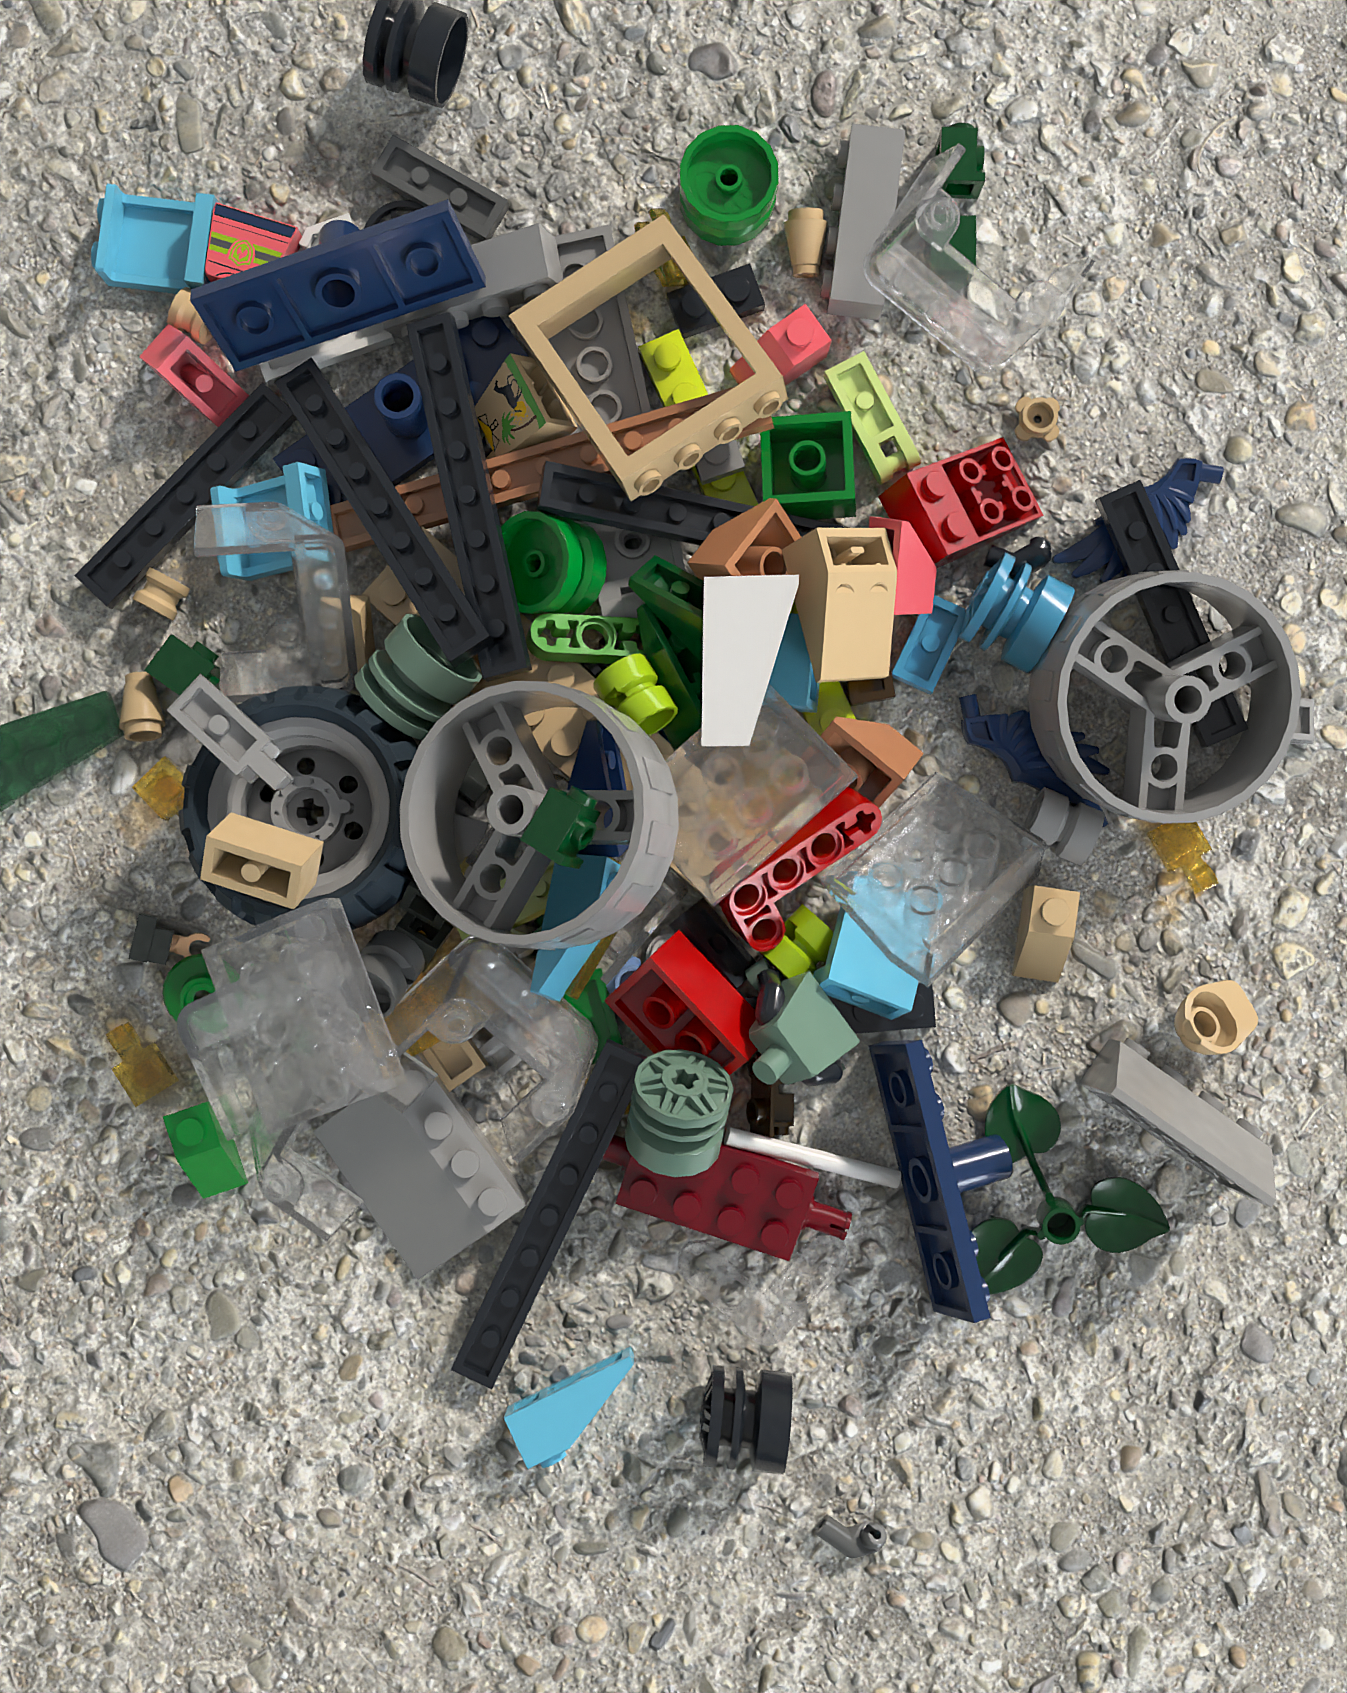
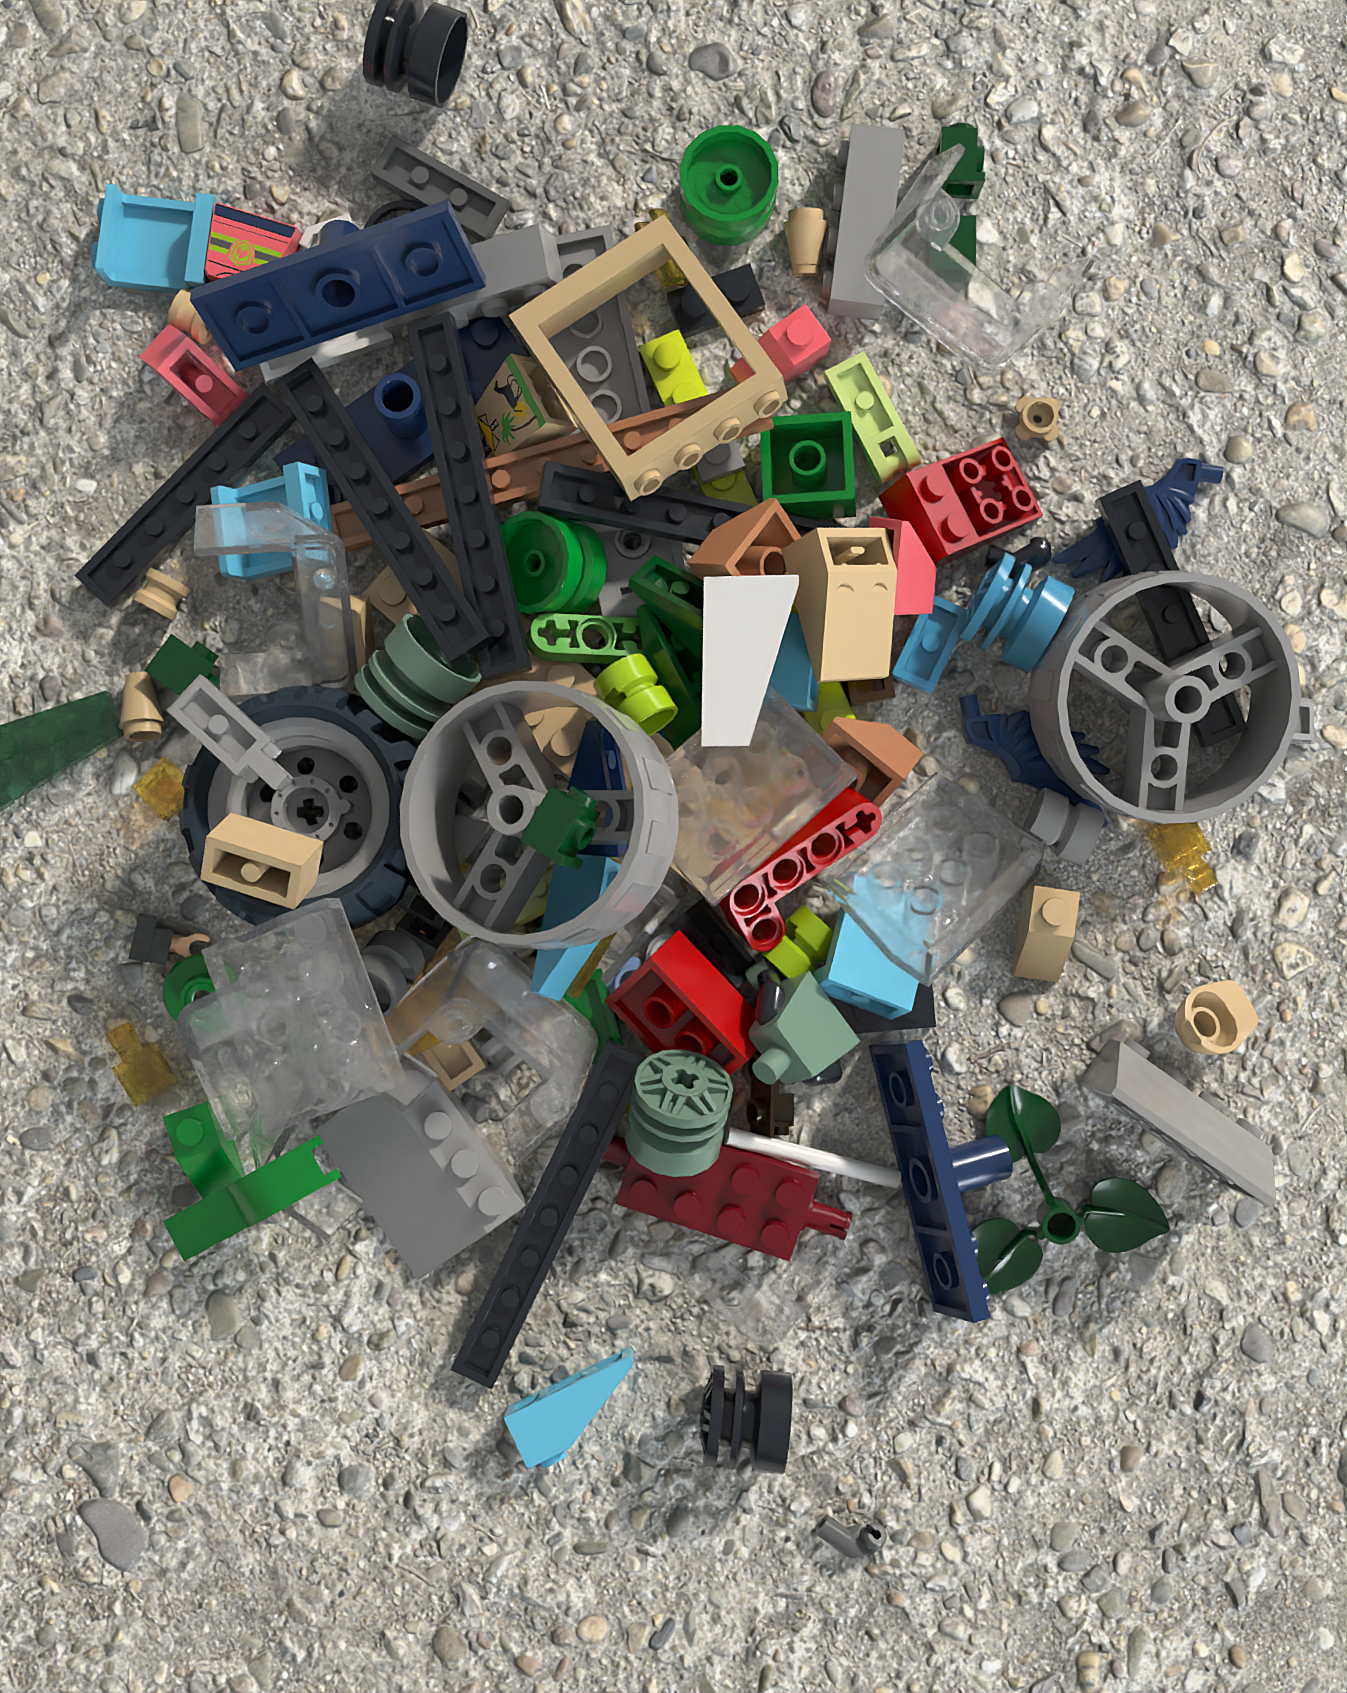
none -> green piece [163,1135,342,1261]

